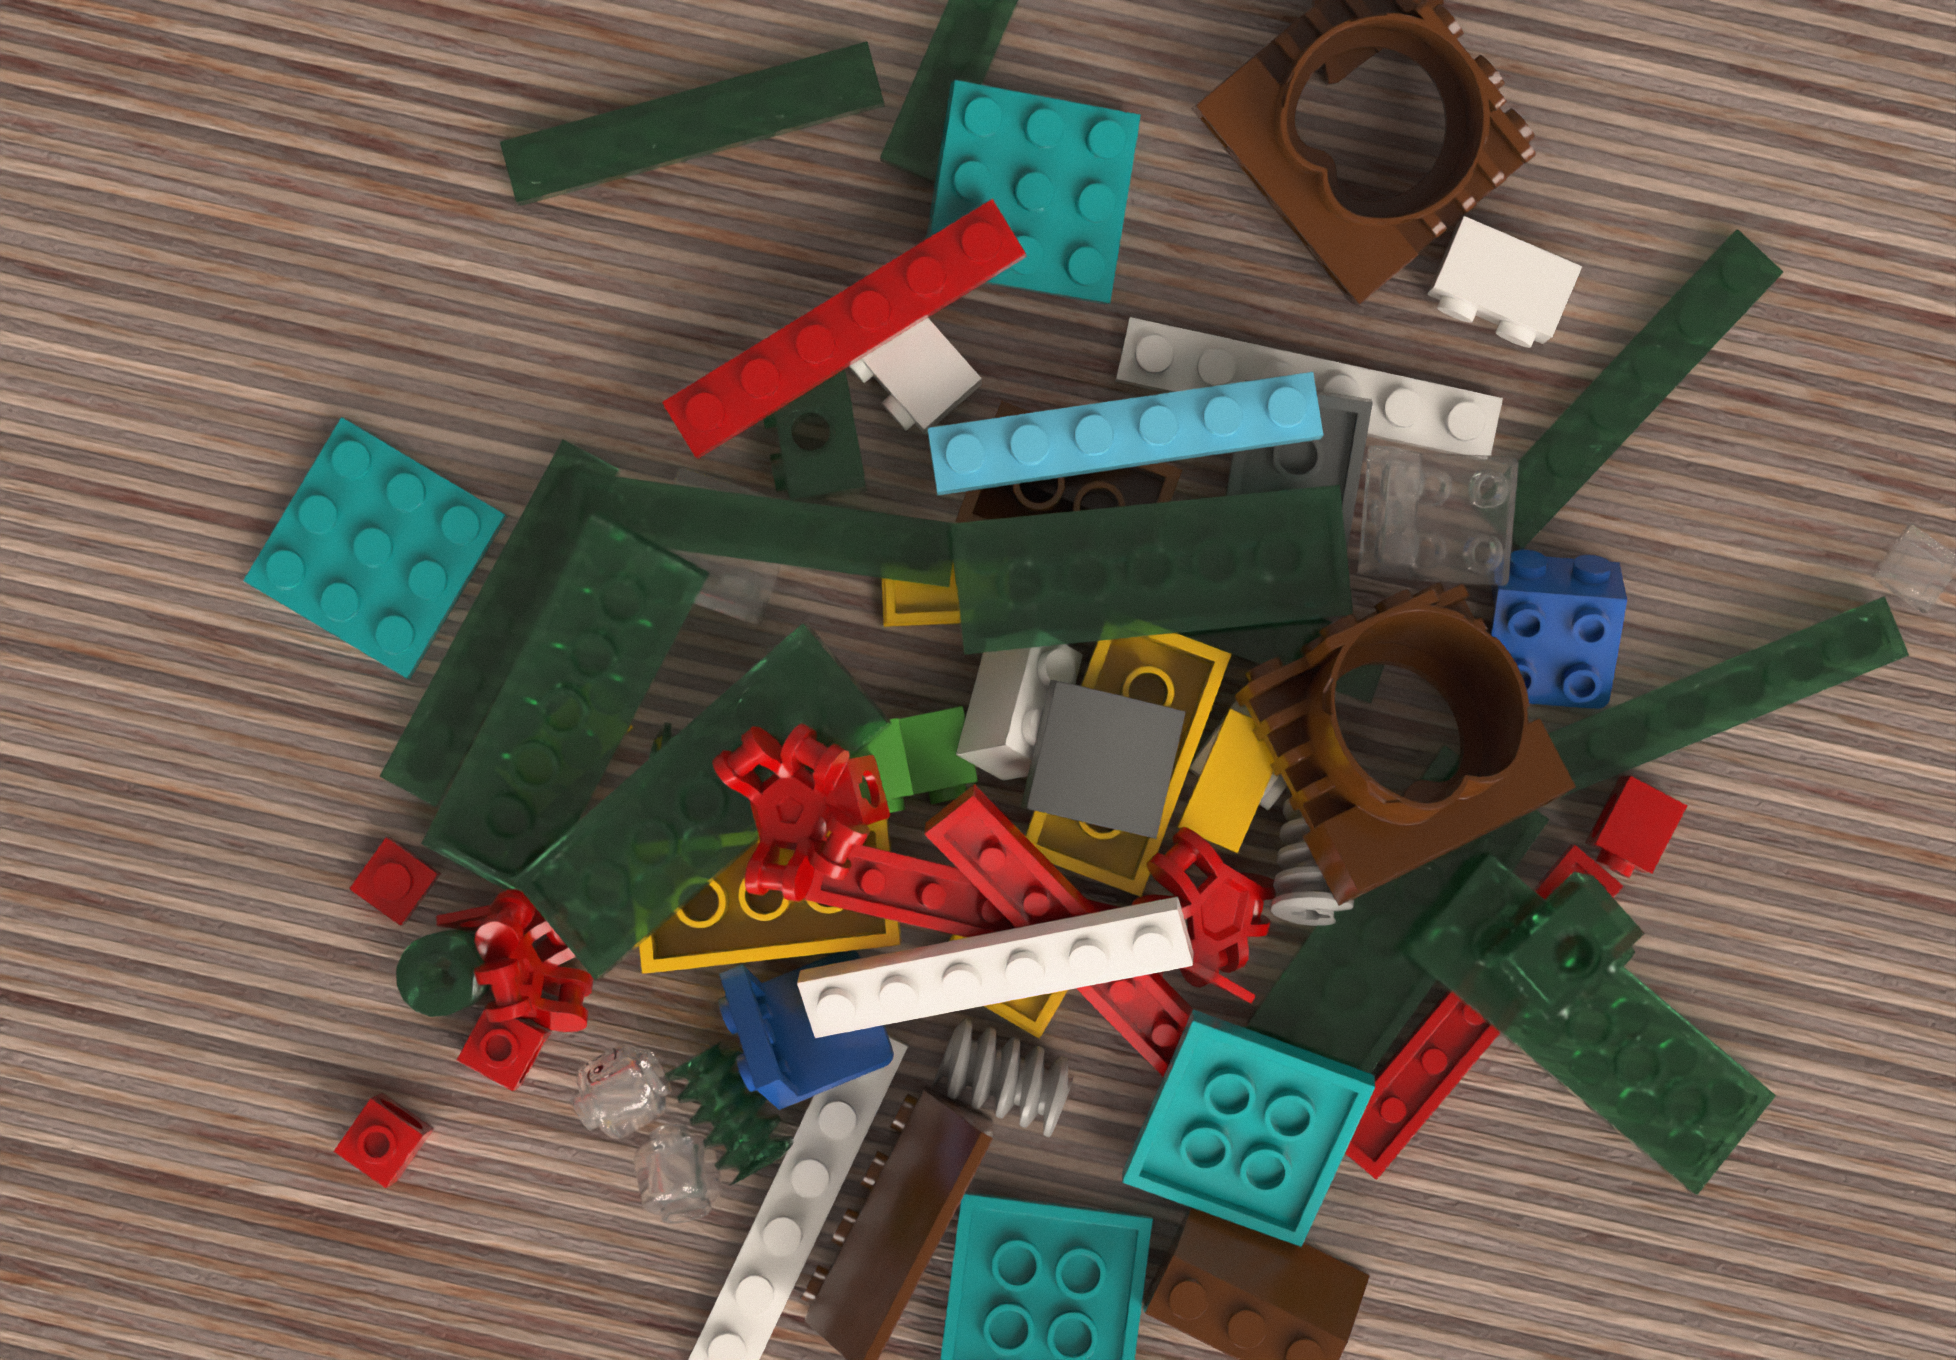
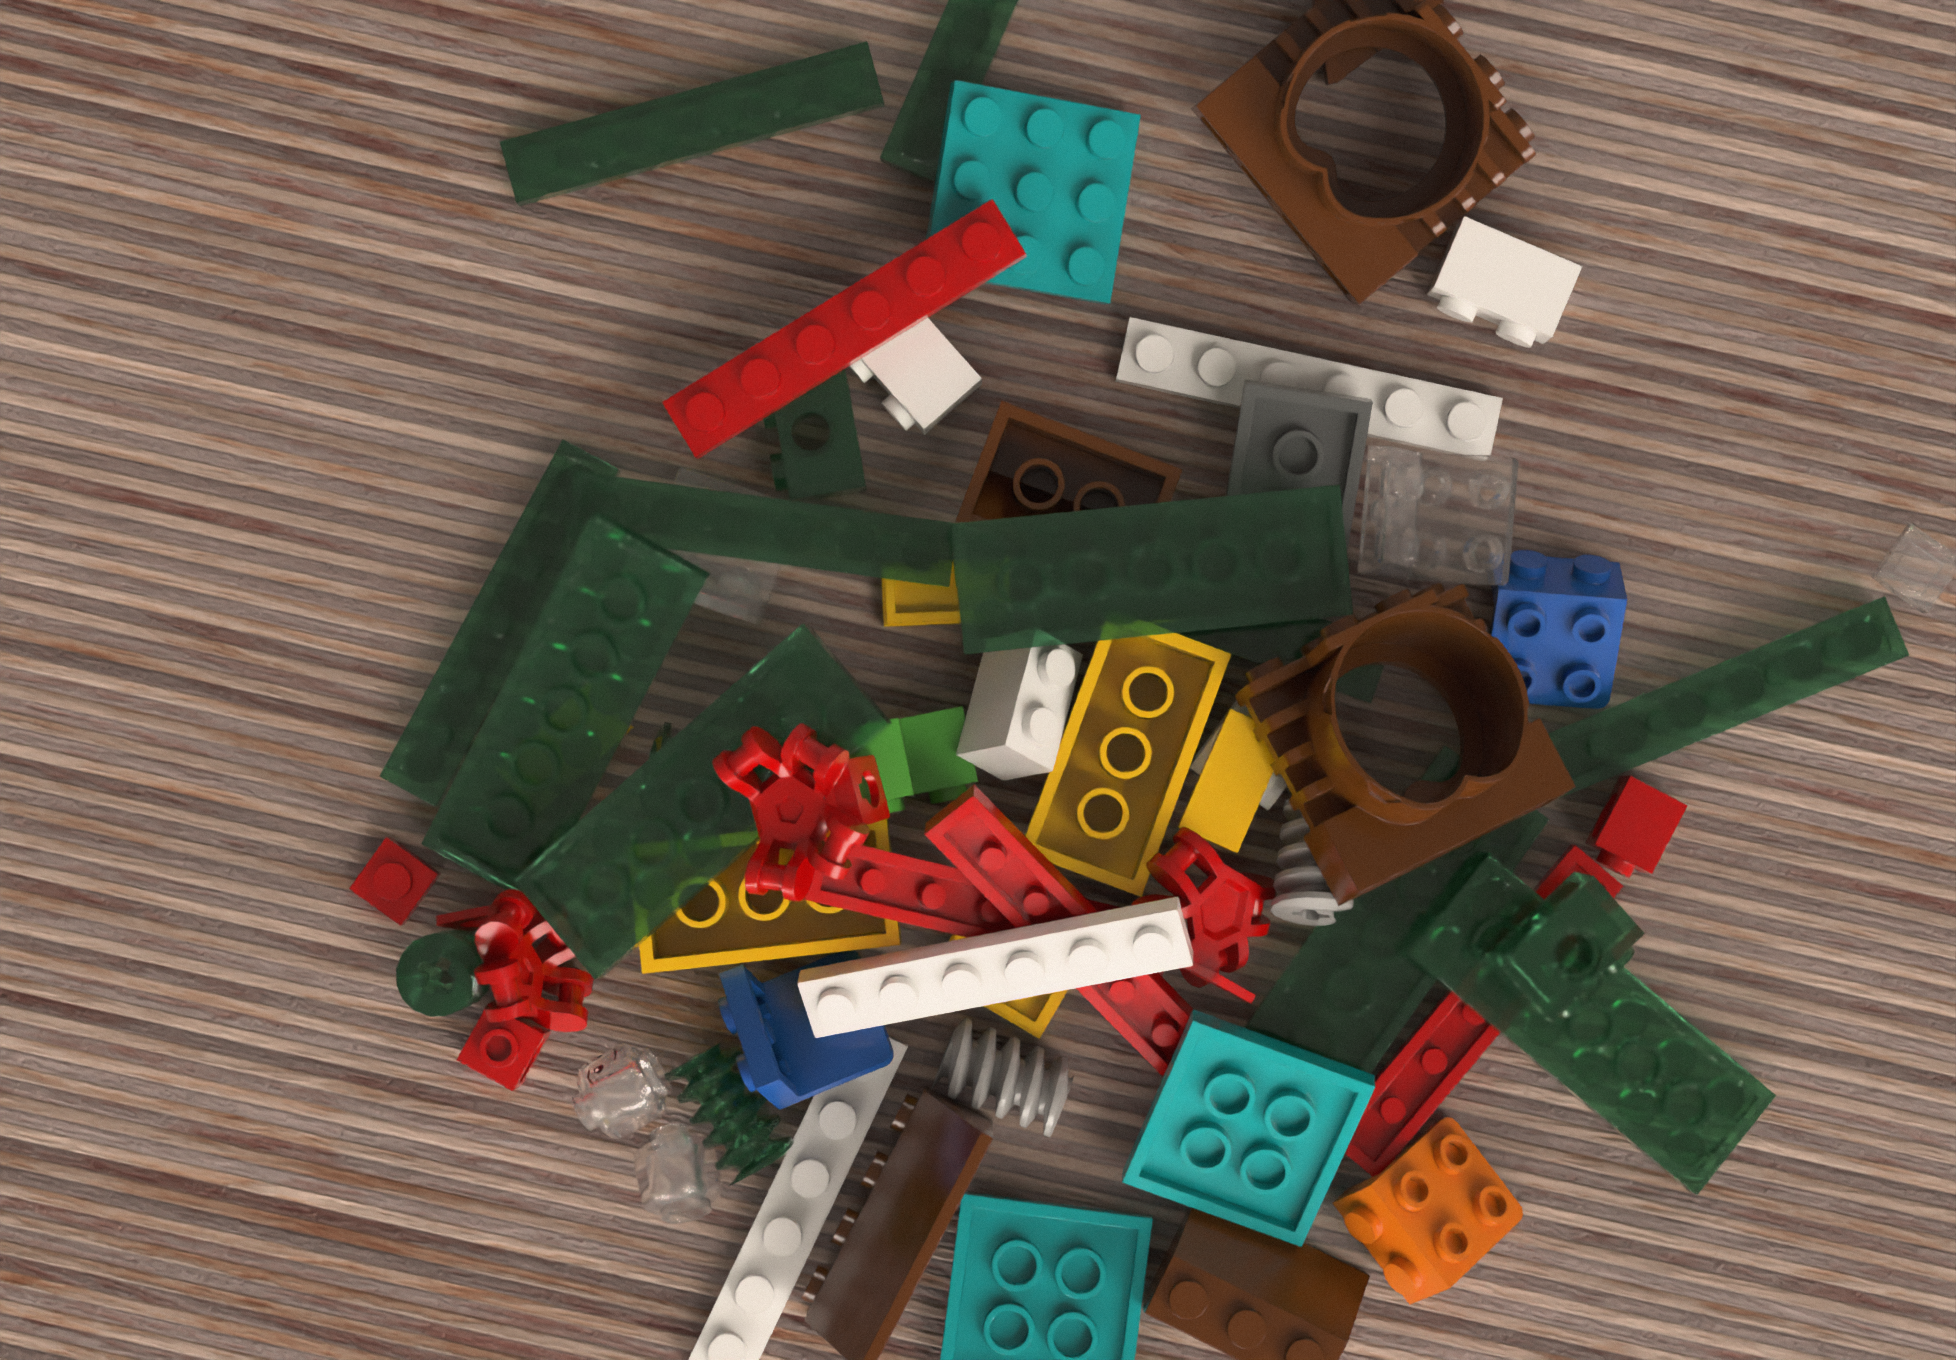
teal plate [243,417,508,679] -> none
red brick [333,1092,434,1189] -> none
medium azure plate [927,372,1323,496] -> none
dark grey slope [1021,680,1186,839] -> none
clear green plate [1474,229,1783,550] -> none
none -> orange bracket [1332,1117,1523,1305]

